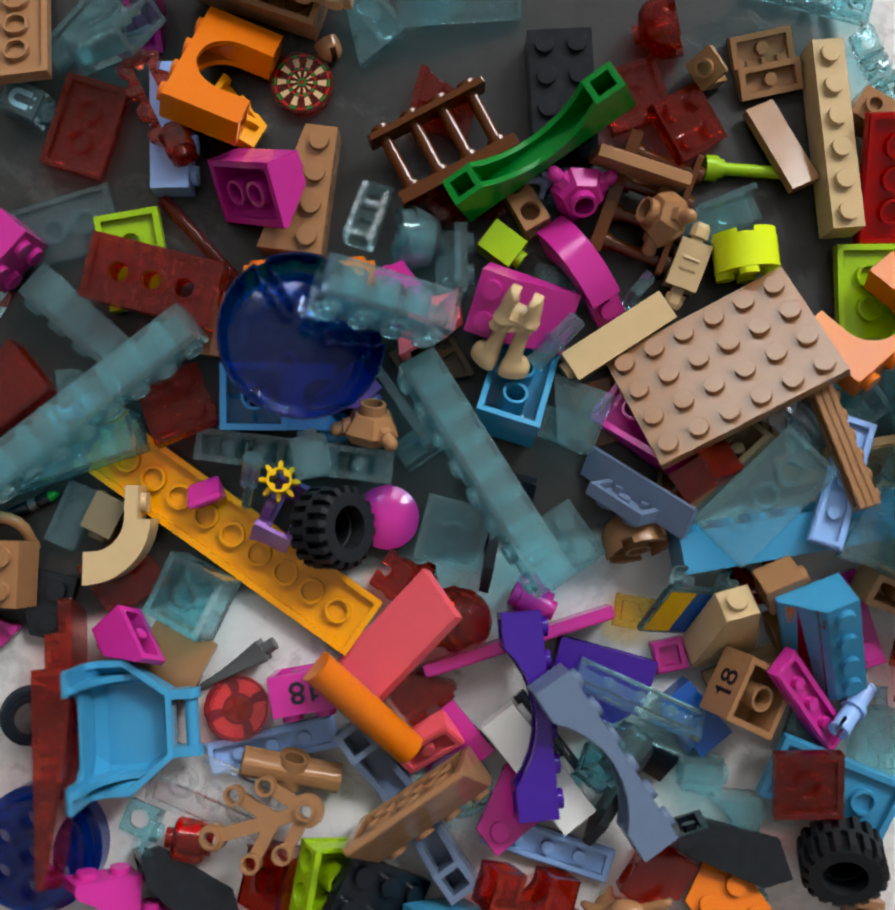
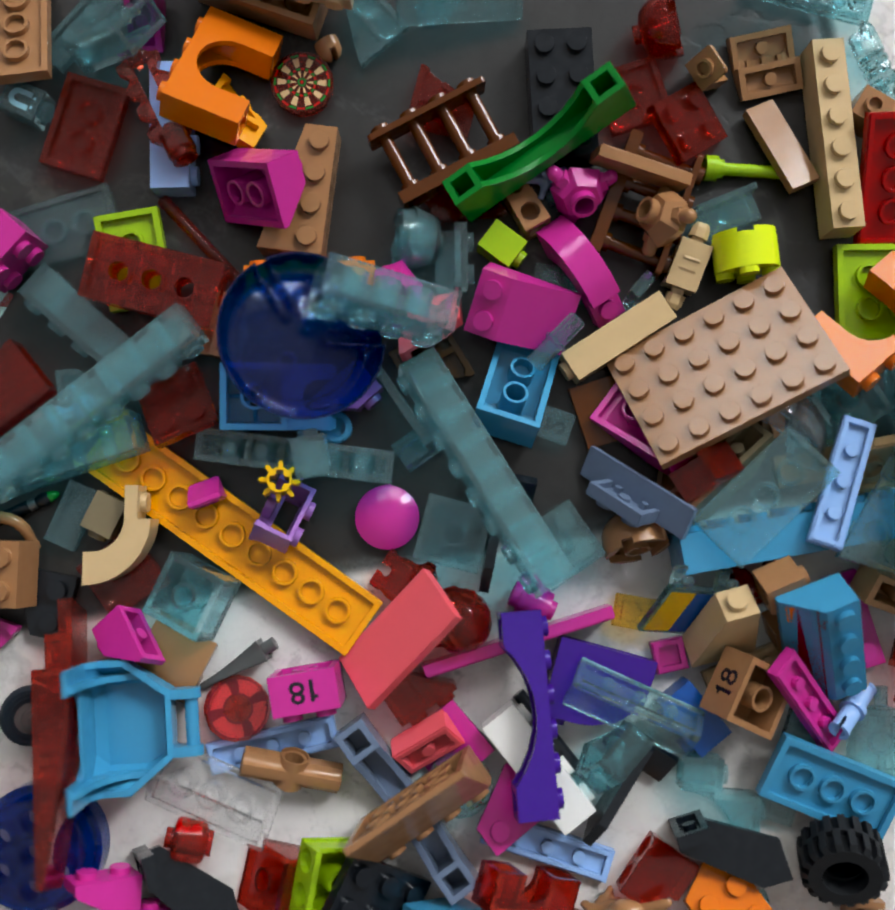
clear light blue bracket [119,797,166,853] -> none
medium nougat plant [198,775,325,876] -> none
clear light blue axle [240,451,263,509] -> none
black tyre [289,485,376,570] -> none
orange brick [303,651,423,764] -> none
medium nougat rock [329,398,398,452] -> none
clear light blue slope [342,179,394,252] -> none
tan piece [471,283,544,380] -> none
sand blue arch [526,663,679,863] -> none
clear light blue wing [554,374,615,457] -> none
clear red plate [772,749,845,820] -> none
medium nougat piece [808,384,881,513] -> none

